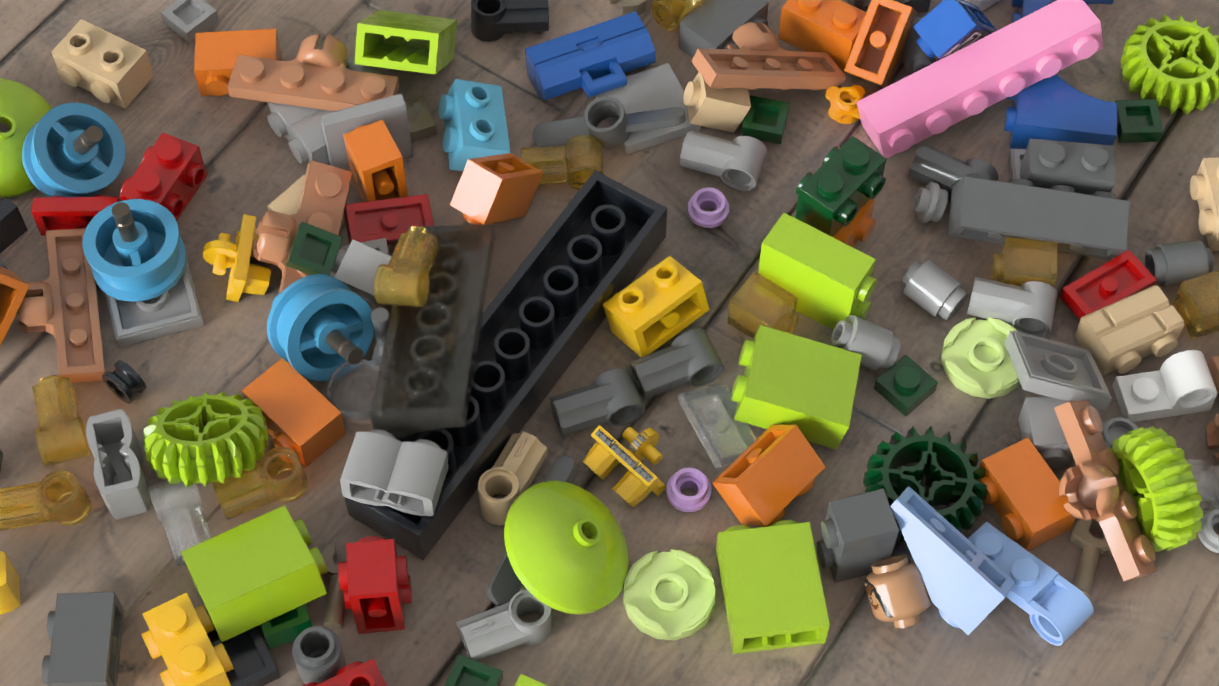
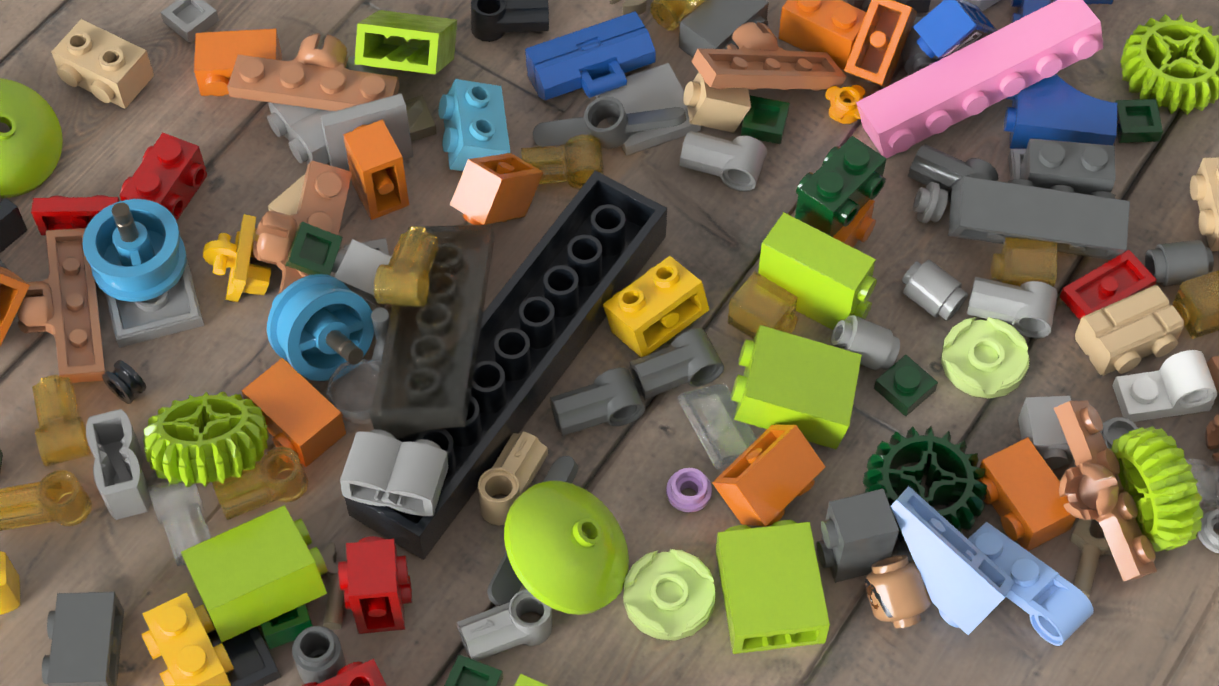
dark azure wheel [22,103,126,197] -> none
red plate [344,194,435,245] -> none
yellow hips [582,425,667,507] -> none
lavender plate [687,187,729,228] -> none
light grey tile [1005,330,1112,411] -> none

